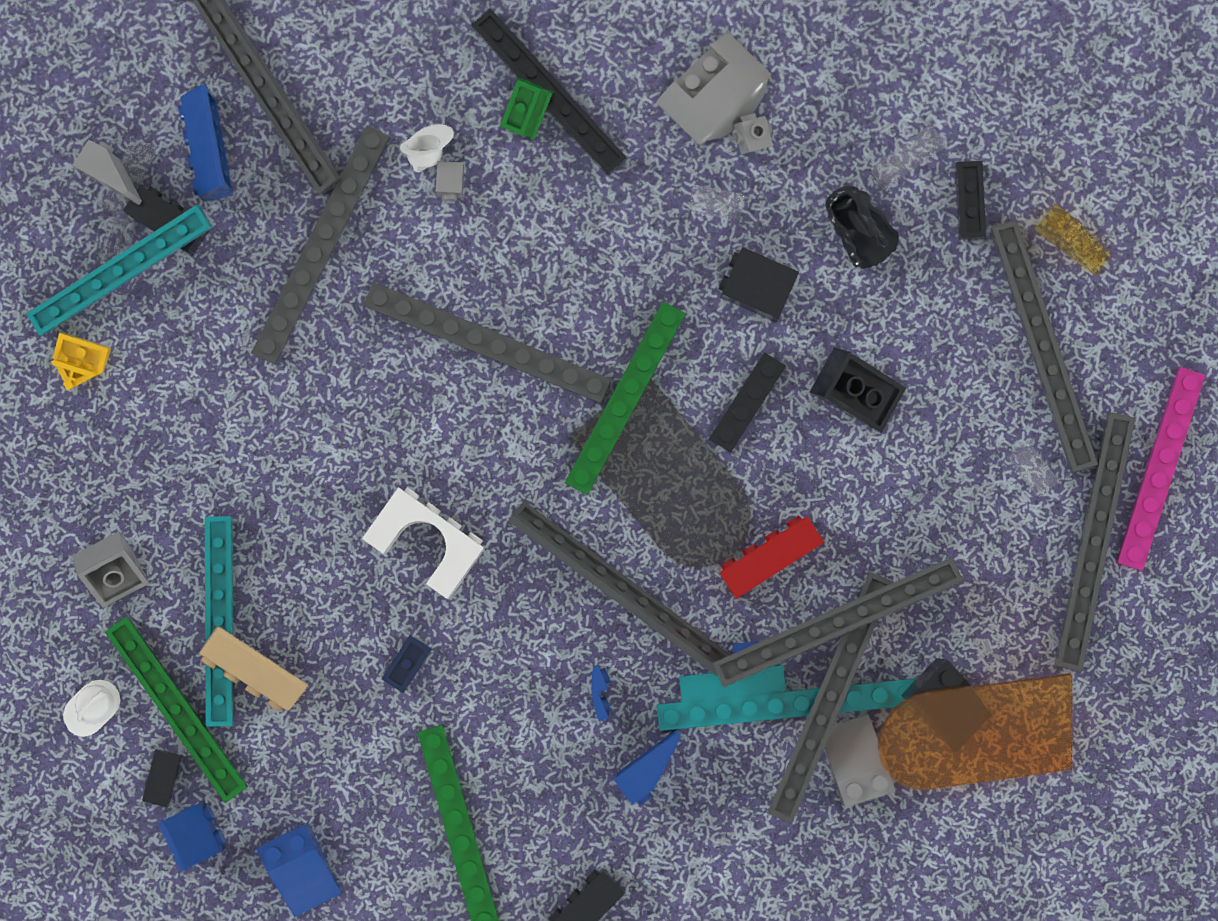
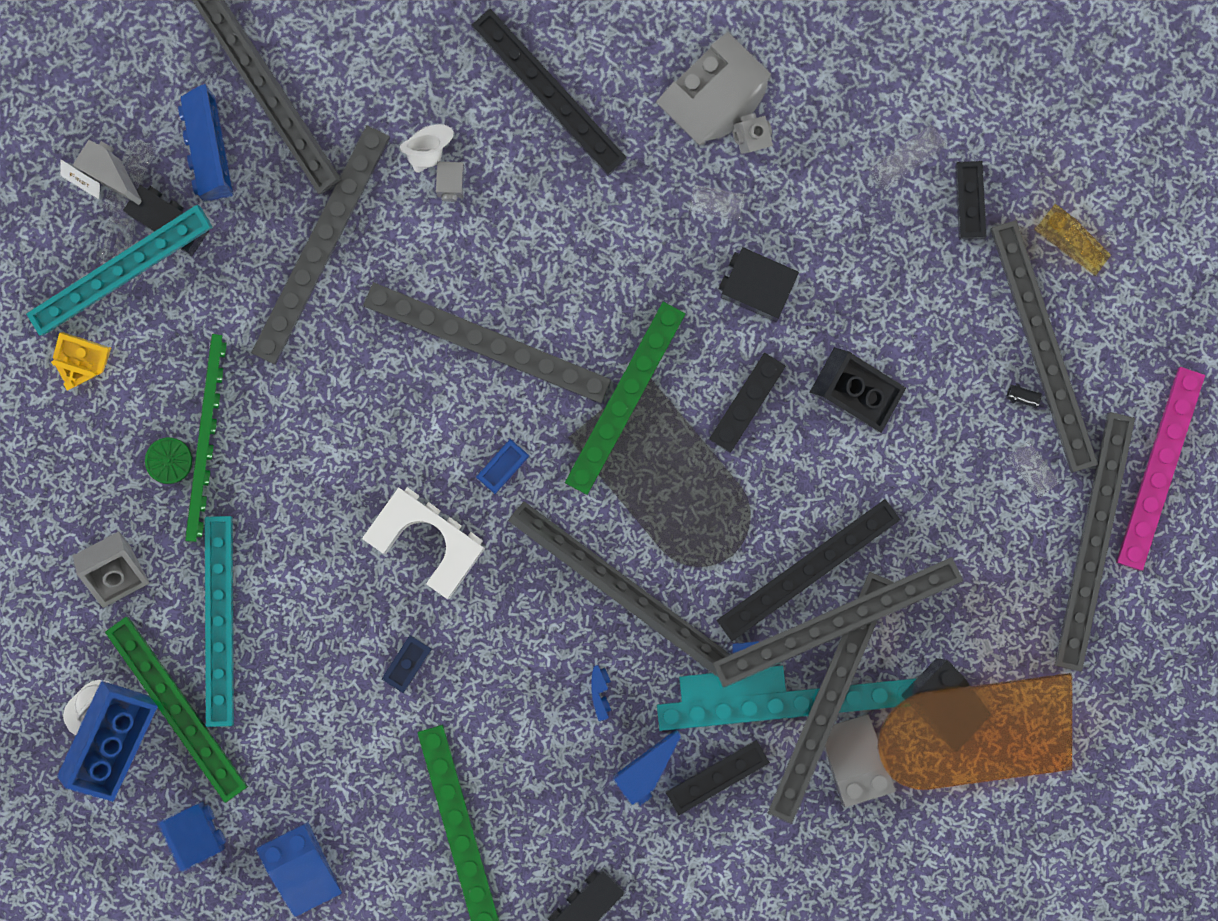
black tile [142,749,182,807] -> none
tan slope [199,626,308,712] -> none
green plate [500,77,553,140] -> none
red brick [718,515,824,599] -> none
black hair [825,186,899,269] -> none
none -> blue brick [57,680,158,802]
none -> white sticker [60,160,100,199]
none -> green wheel [145,437,192,484]
none -> green plate [185,334,227,542]
none -> blue tile [476,439,530,495]
none -> black plate [665,740,770,816]
none -> black plate [716,499,901,642]
none -> black pin [1006,384,1042,409]

